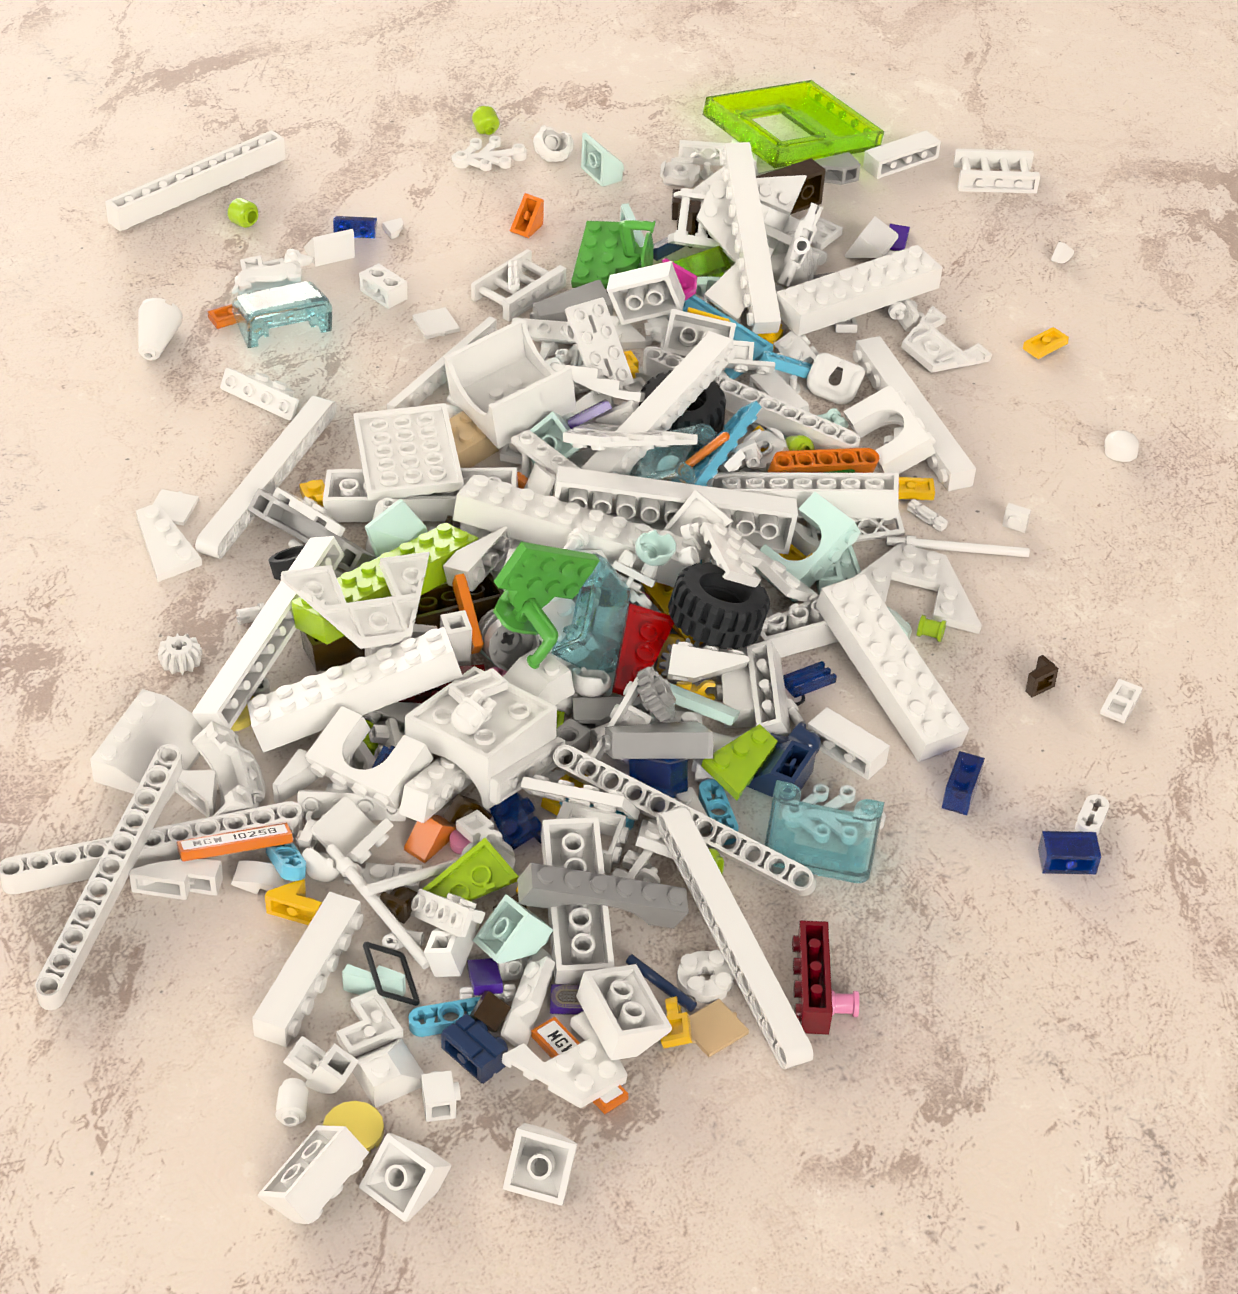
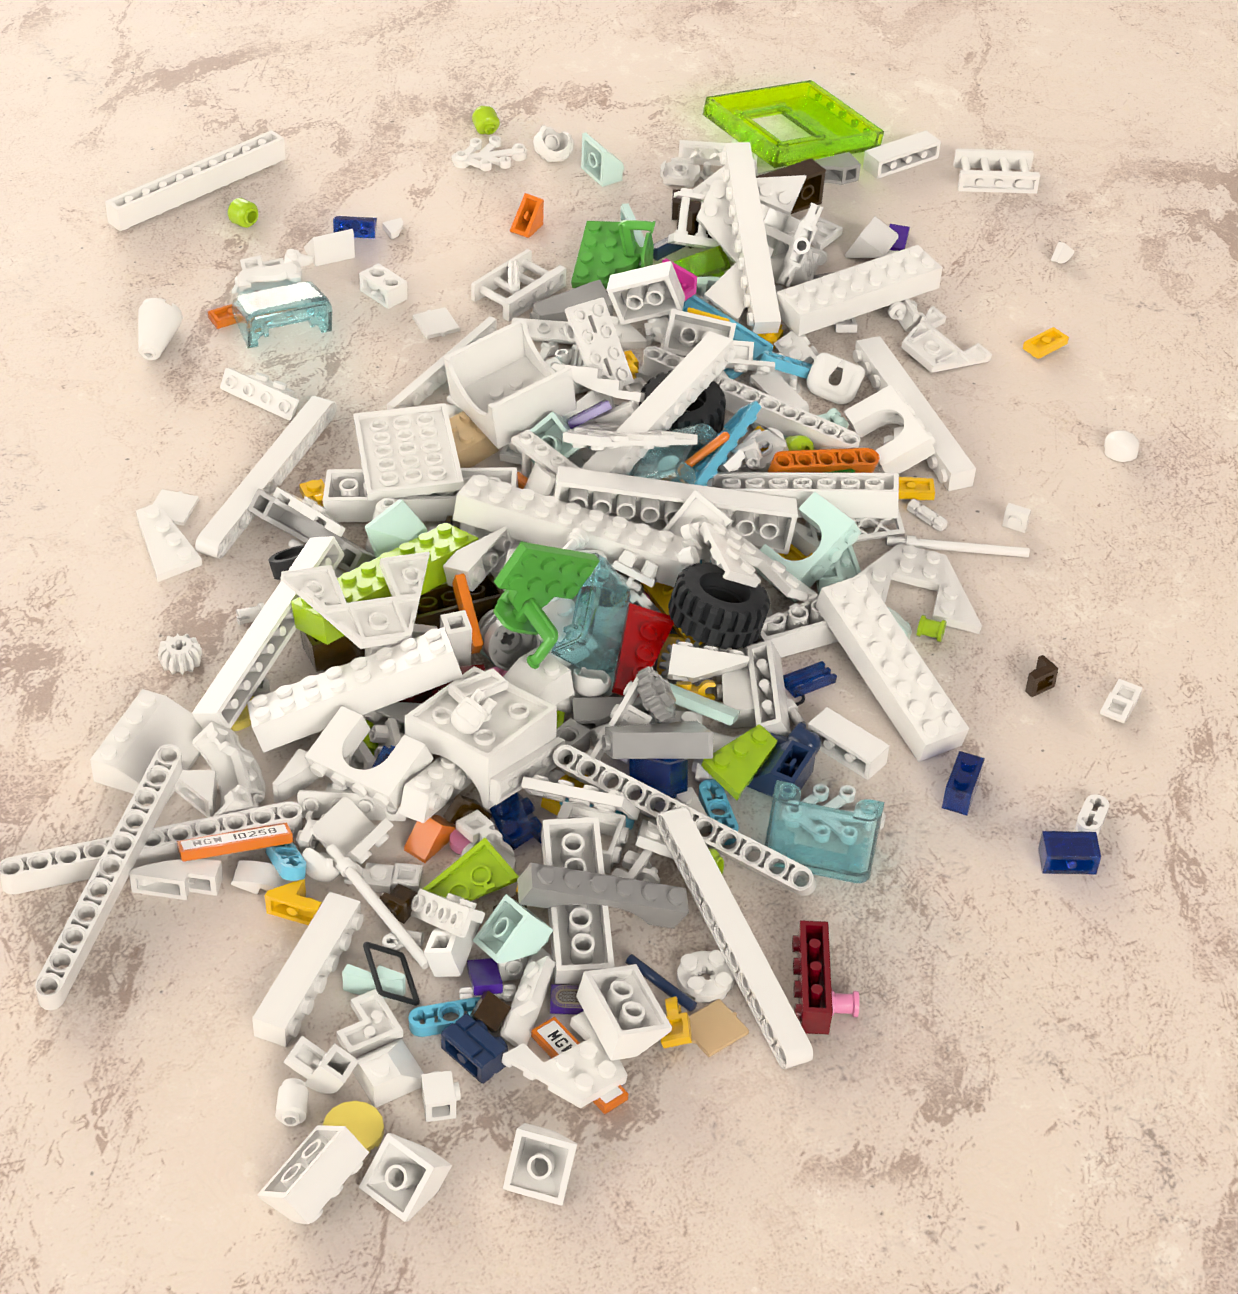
white bar [362,860,456,897] -> none
light aqua hair [635,530,676,566] -> none

